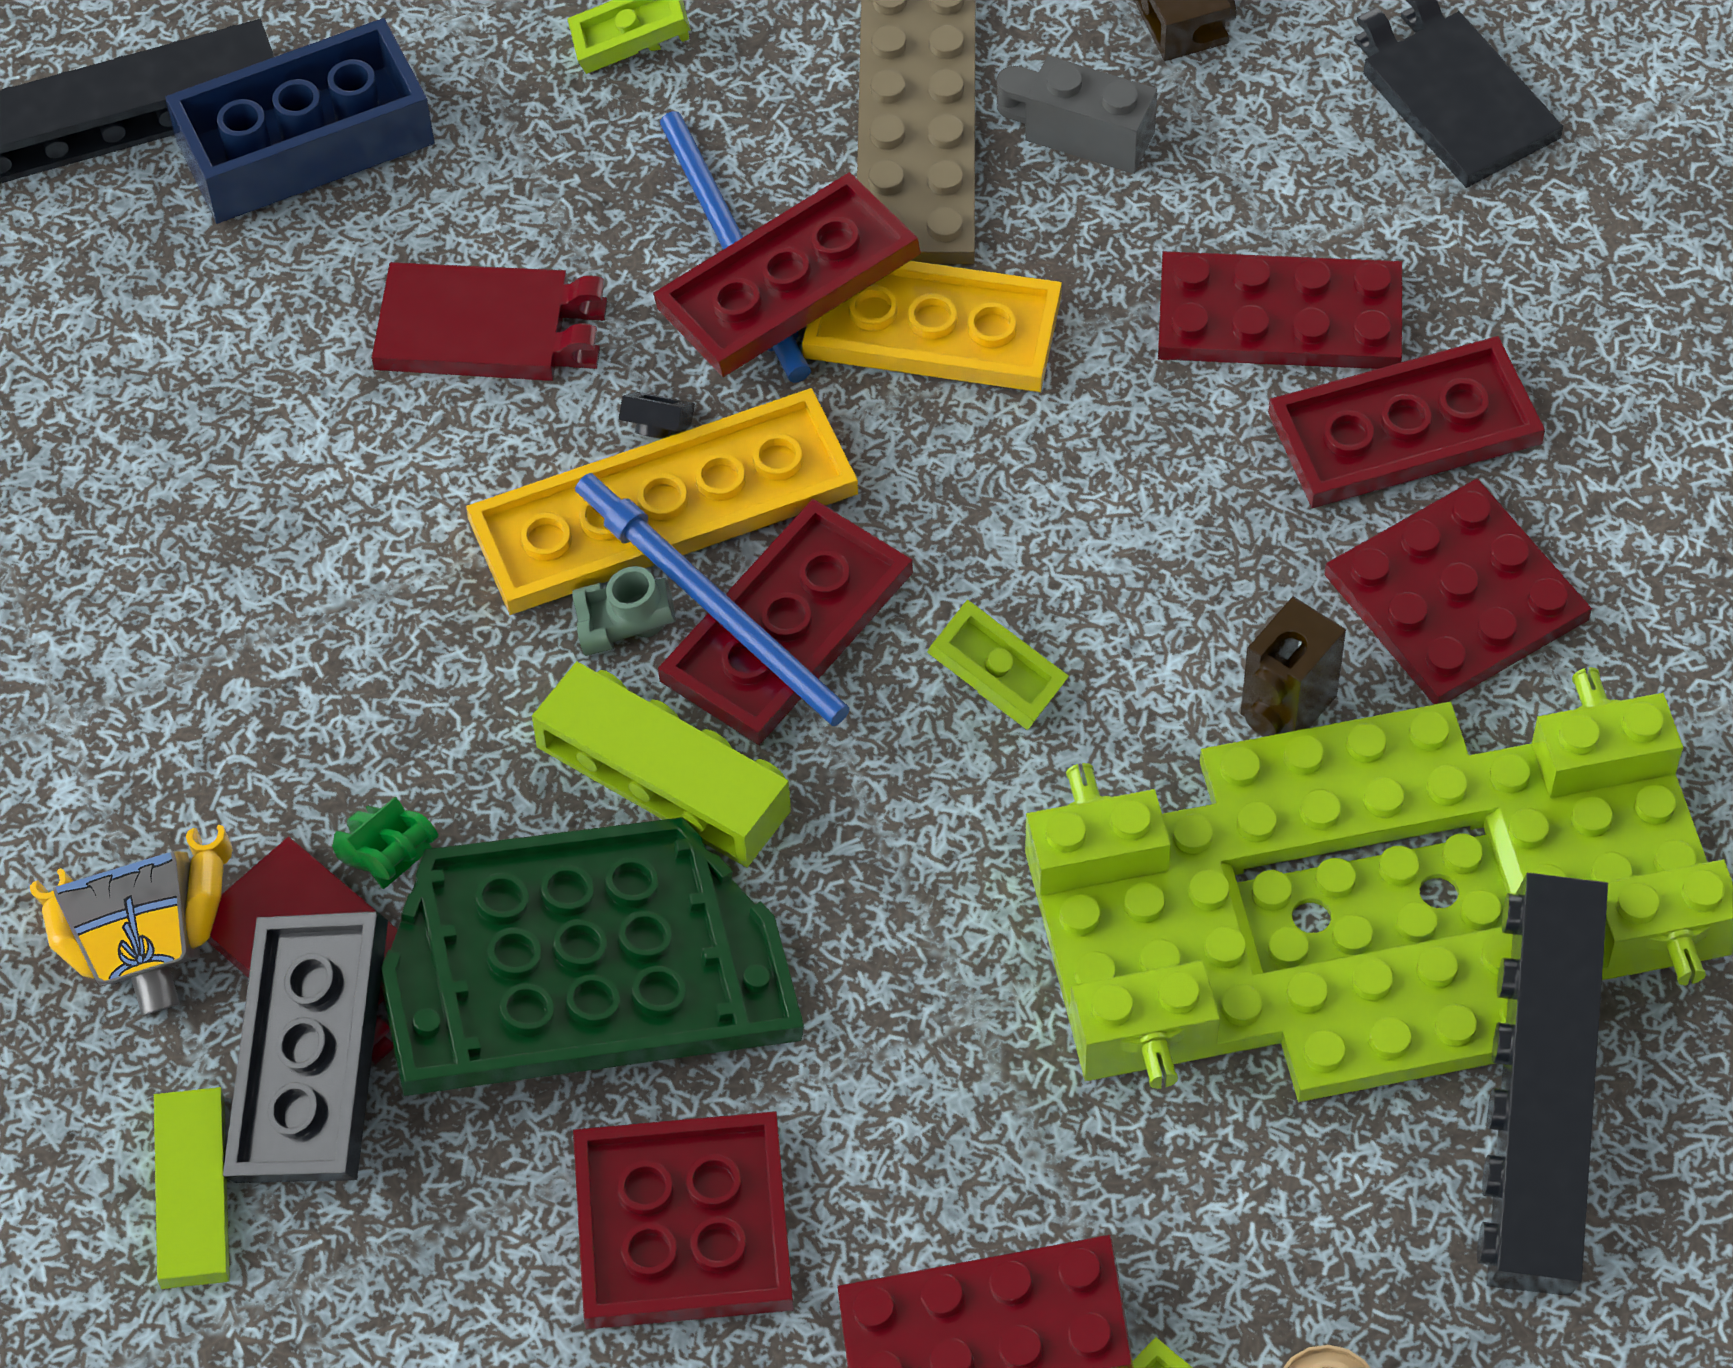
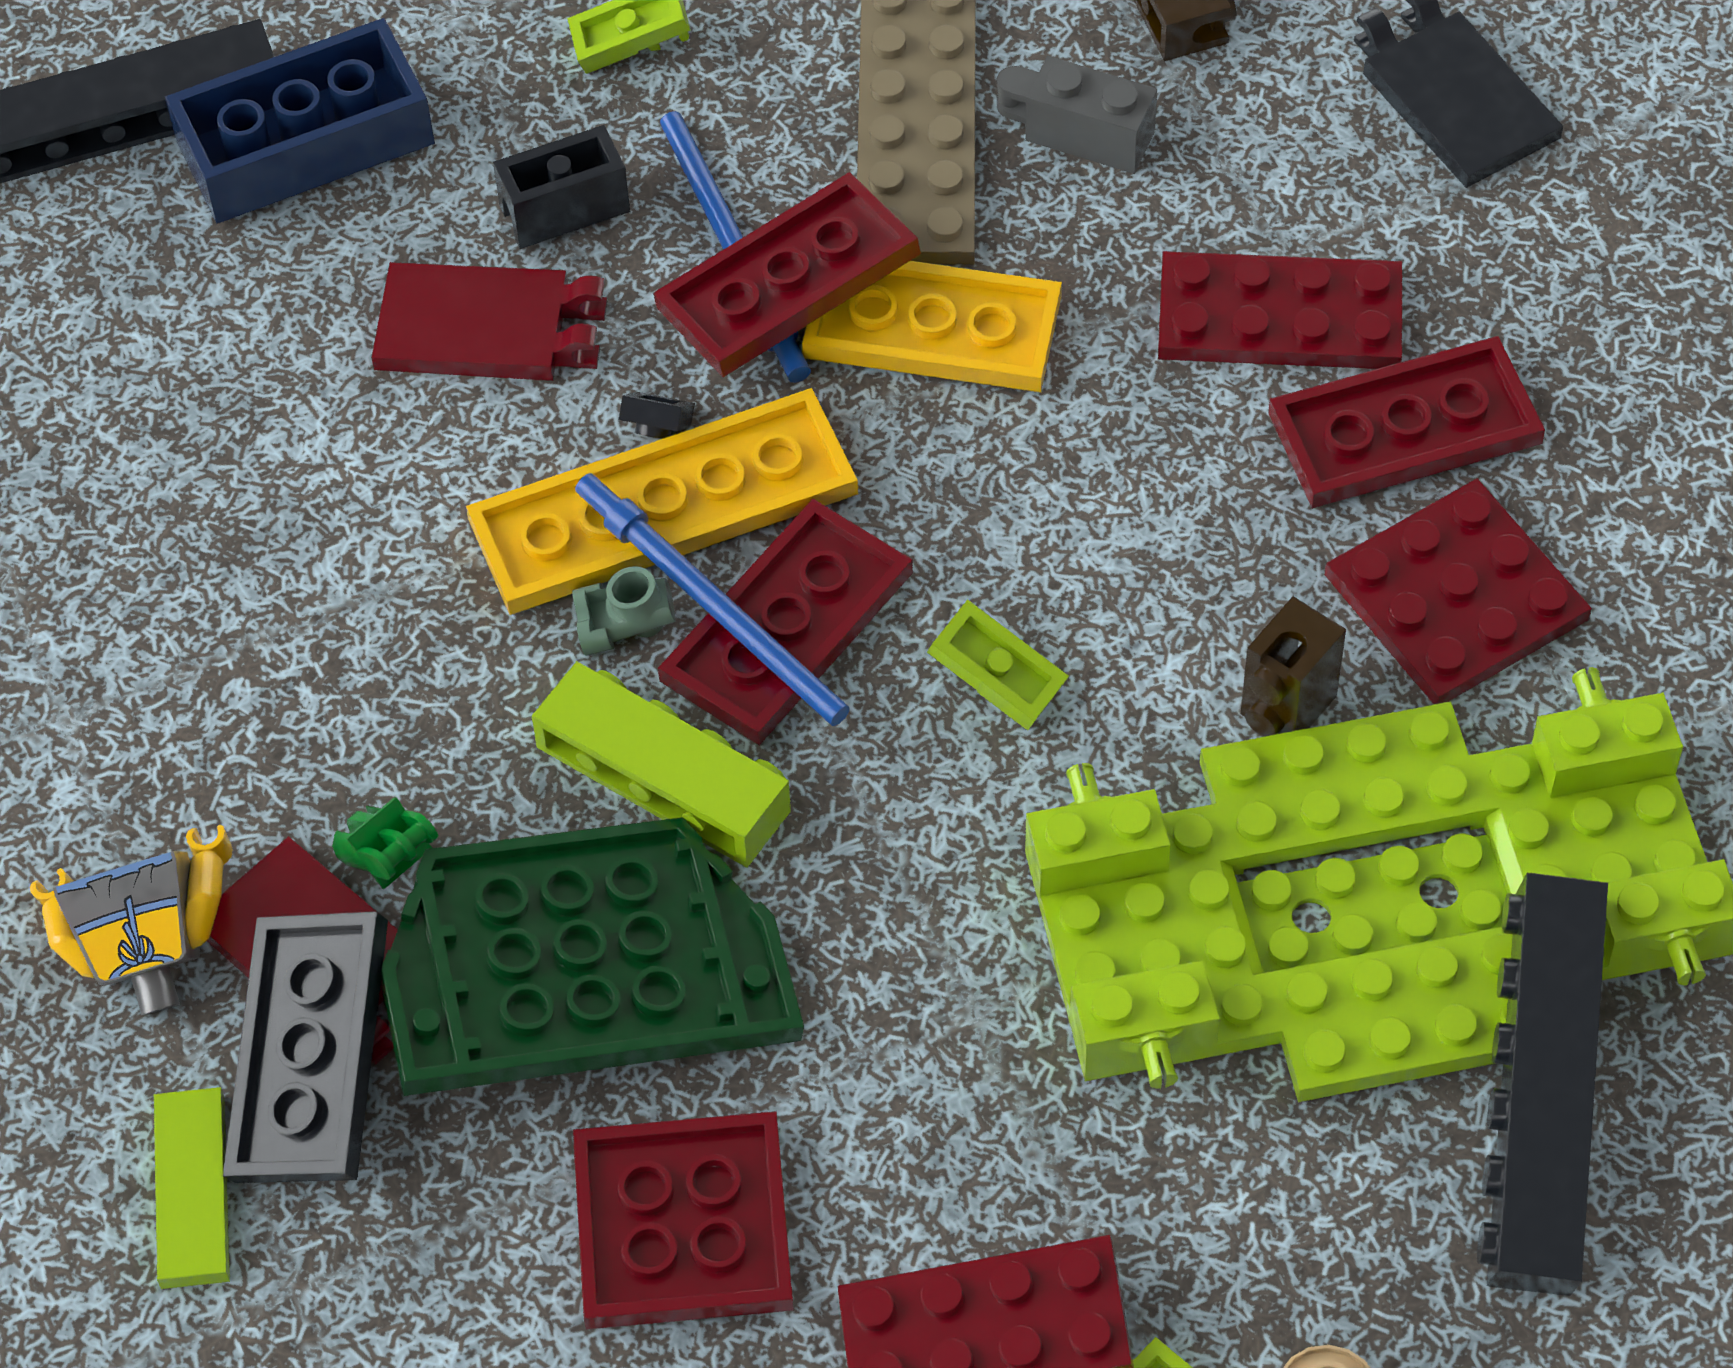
none -> black brick [493,125,630,249]

